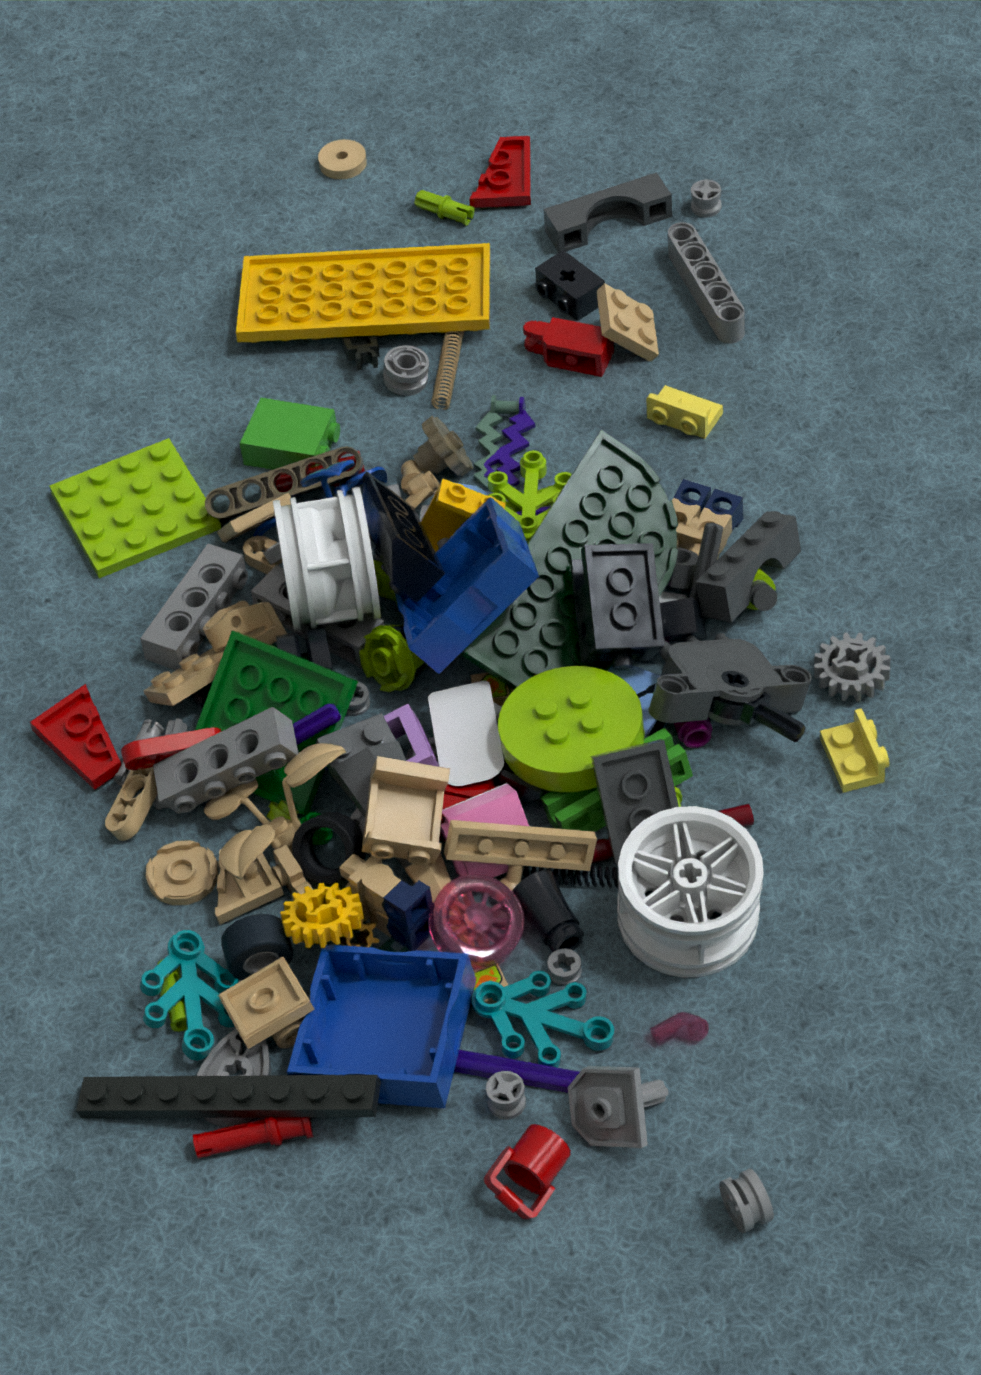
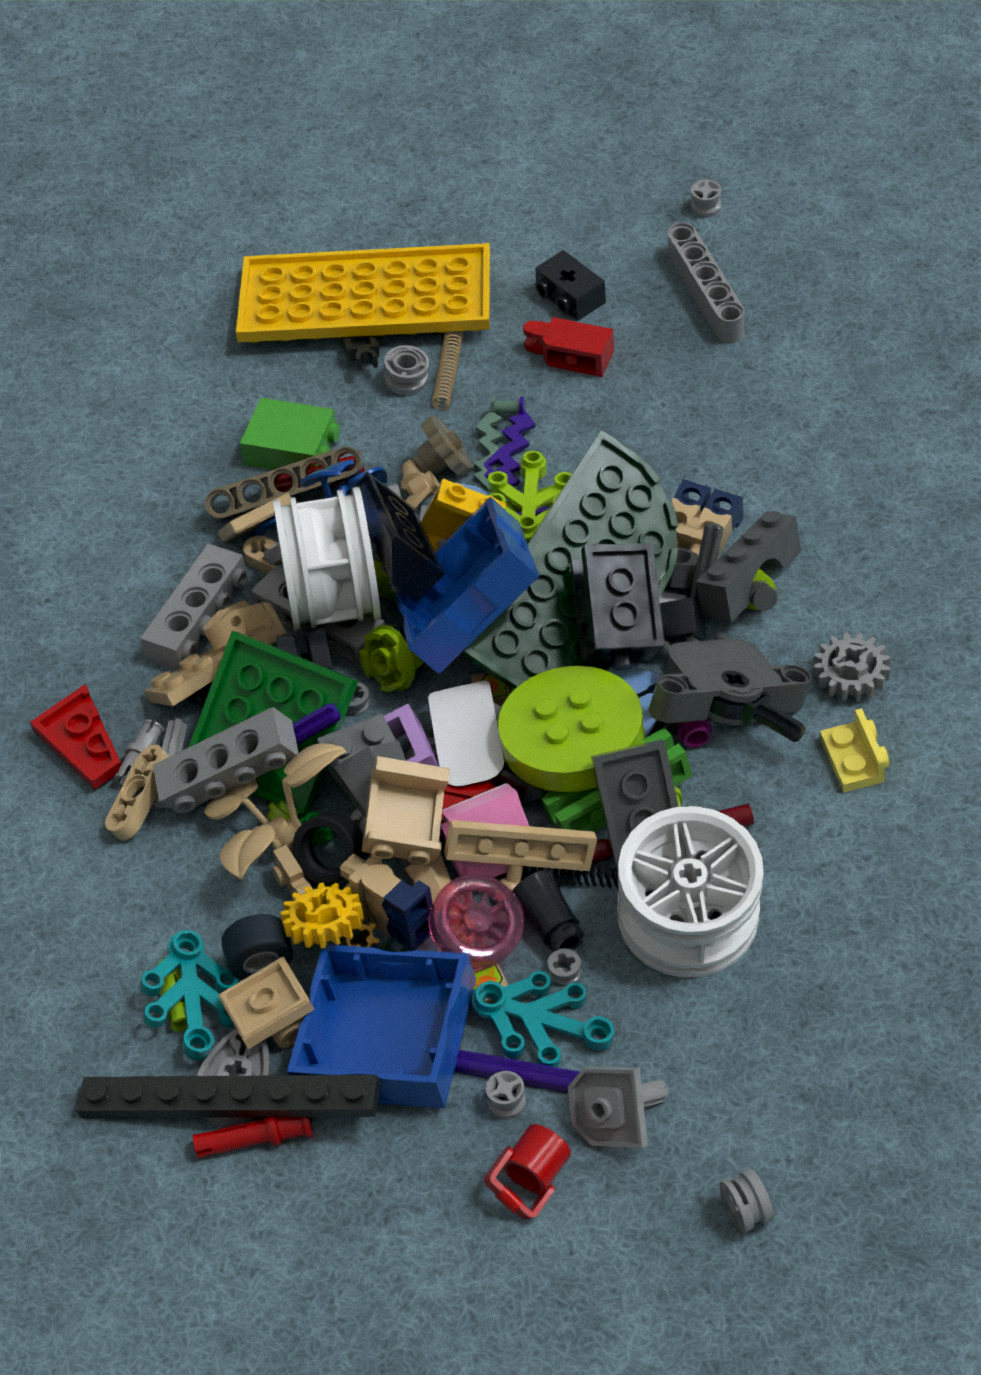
lime plate [49,438,221,578] -> none
beam [121,727,222,770] -> none
tan tile [145,840,219,905] -> none
tan wing [215,849,284,925] -> none
tan piece [318,139,367,179] -> none
lime axle [414,190,475,226] -> none
red wing [469,136,531,208] -> none
dark grey arch [544,172,672,253] -> none
tan plate [597,283,659,361] -> none
light yellow bracket [646,385,723,439] -> none
clear pink arm [650,1012,709,1045] -> none

